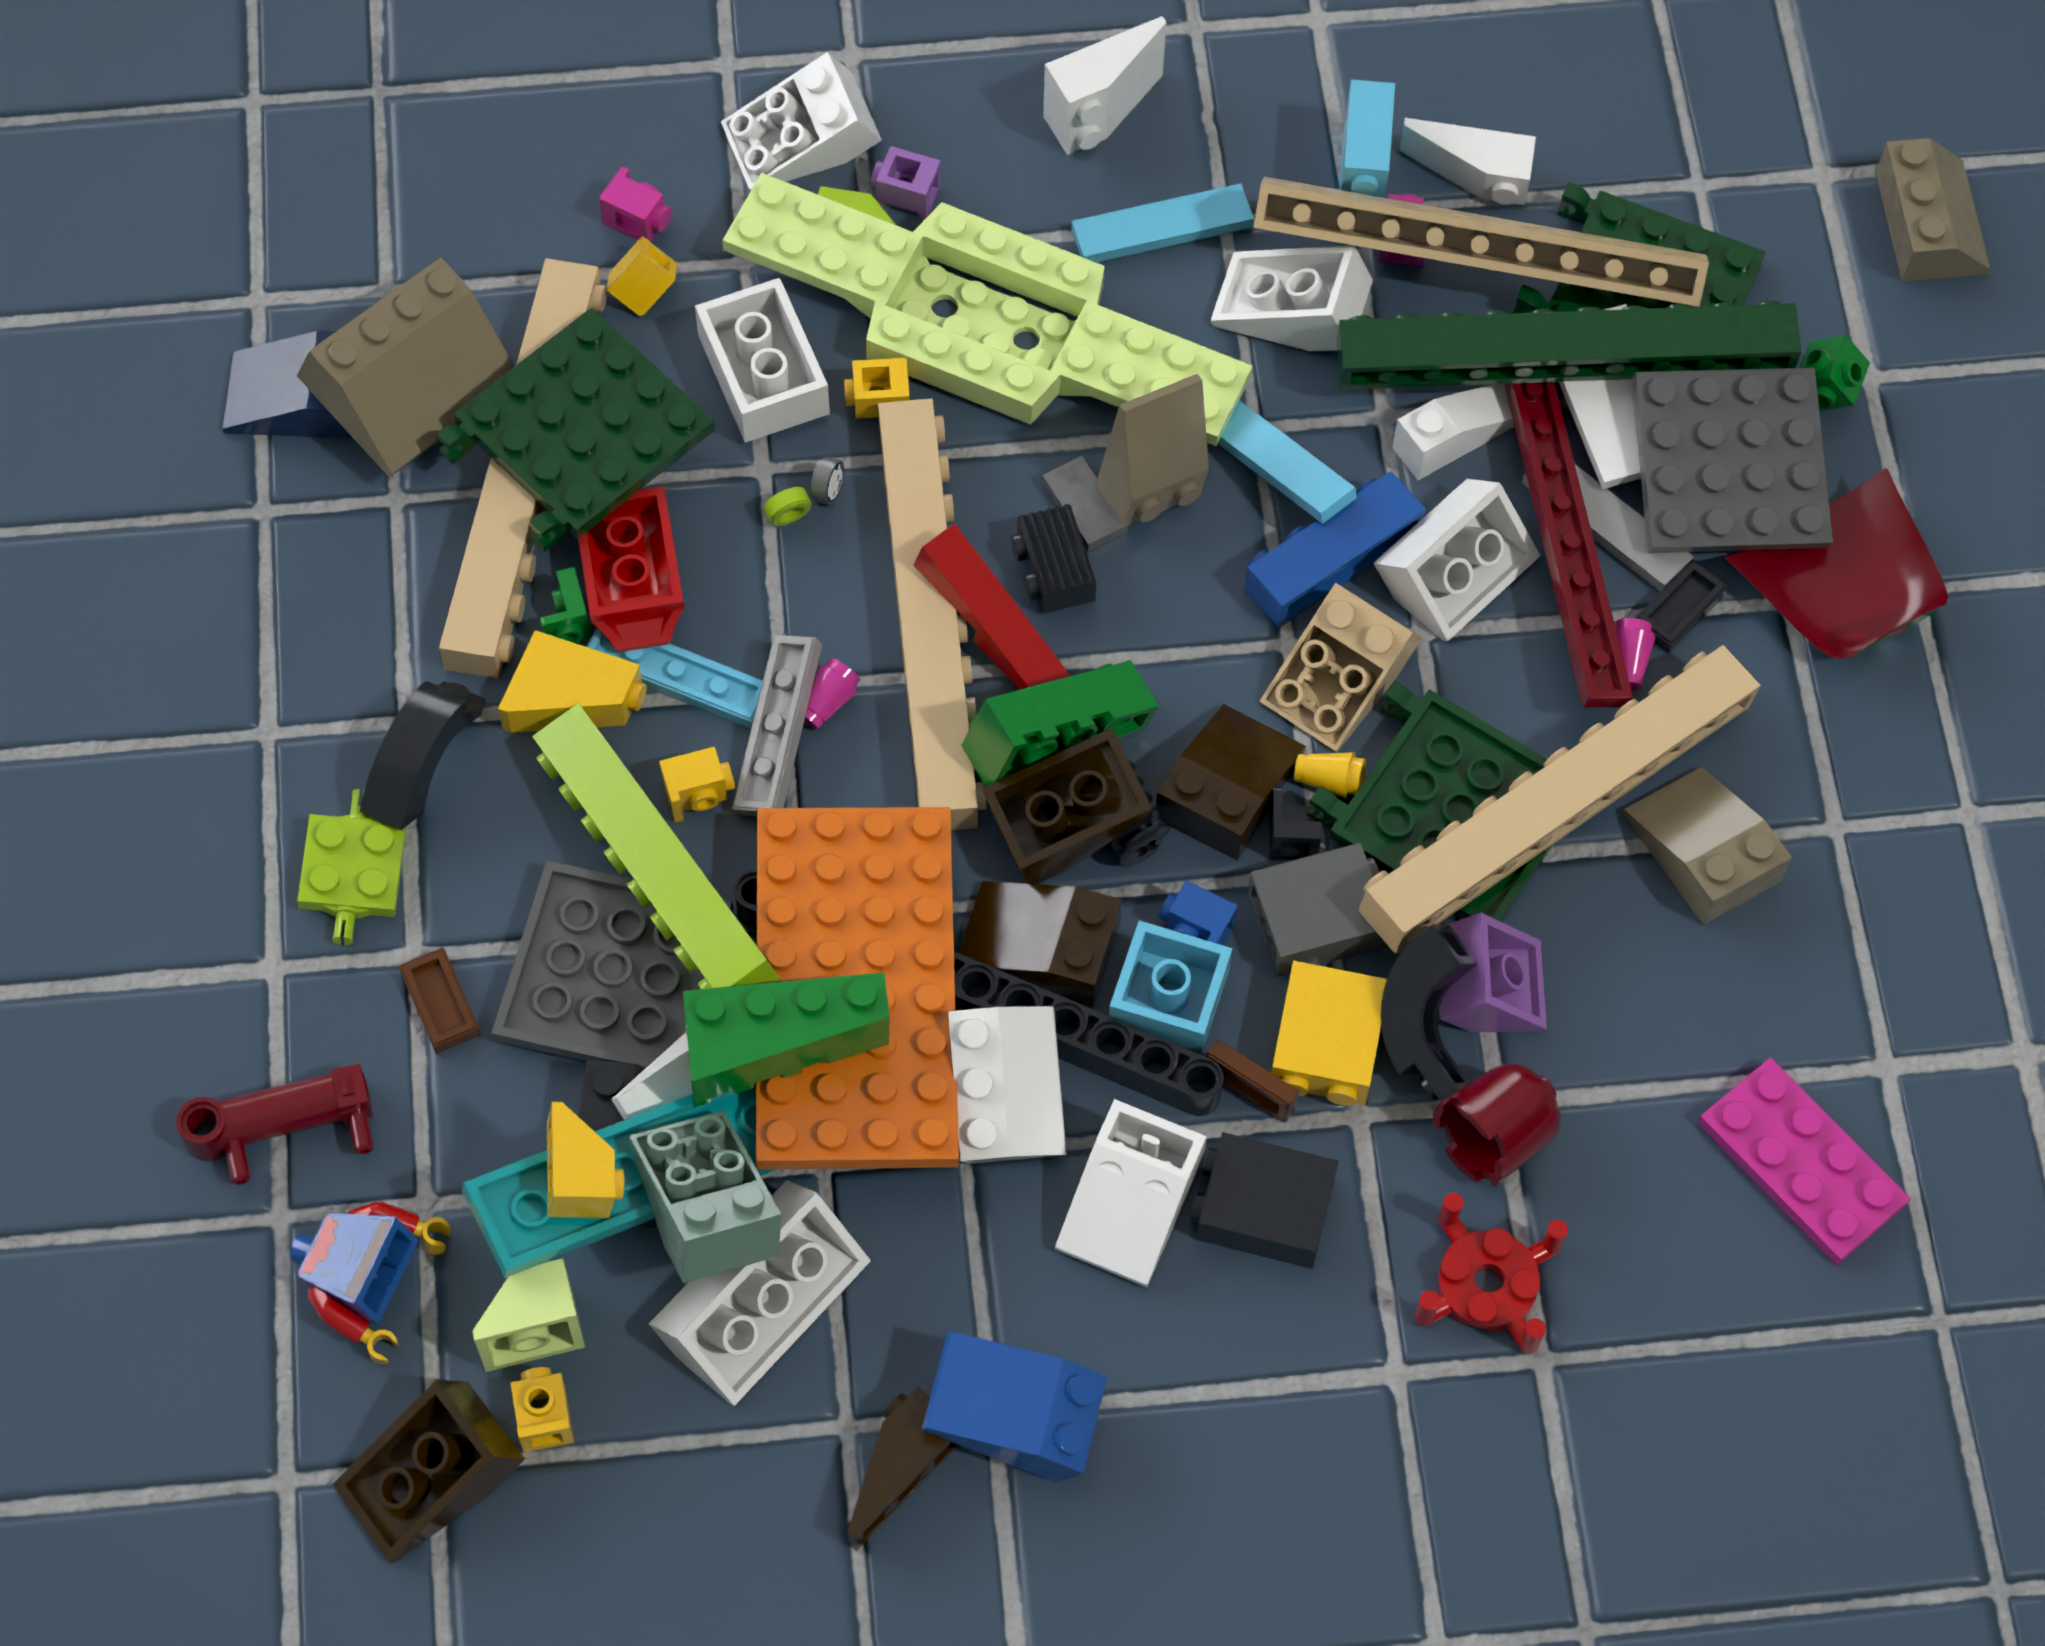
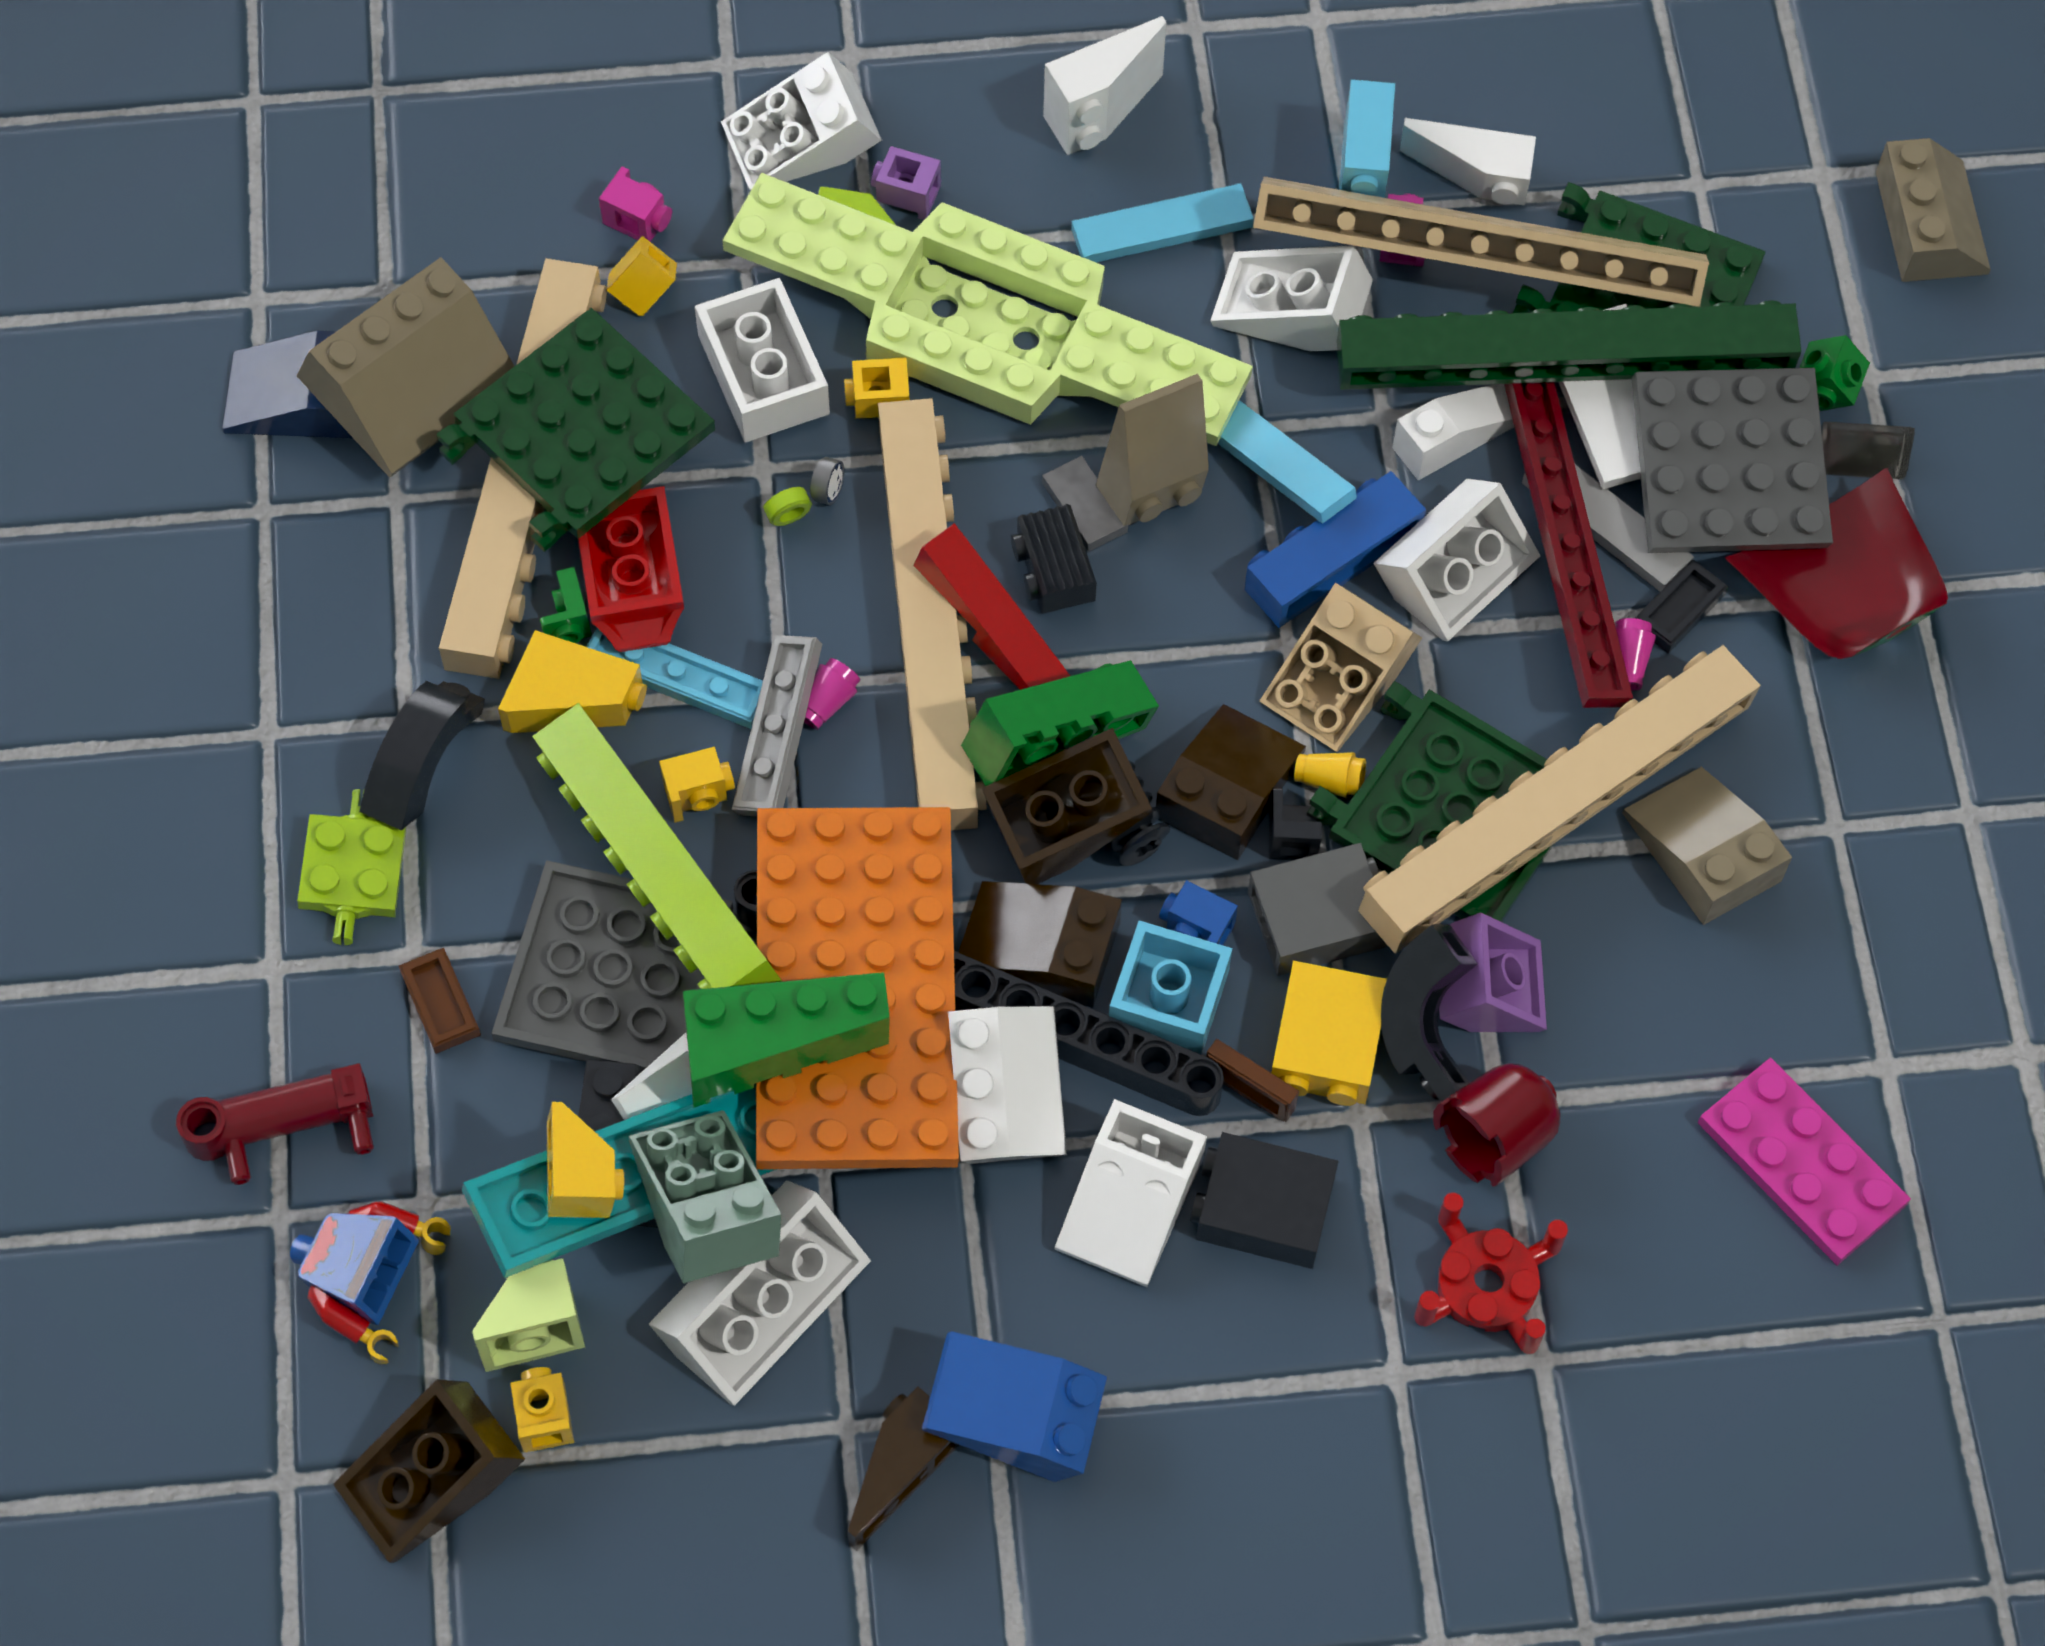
none -> clear smoke slope [1821,421,1915,480]

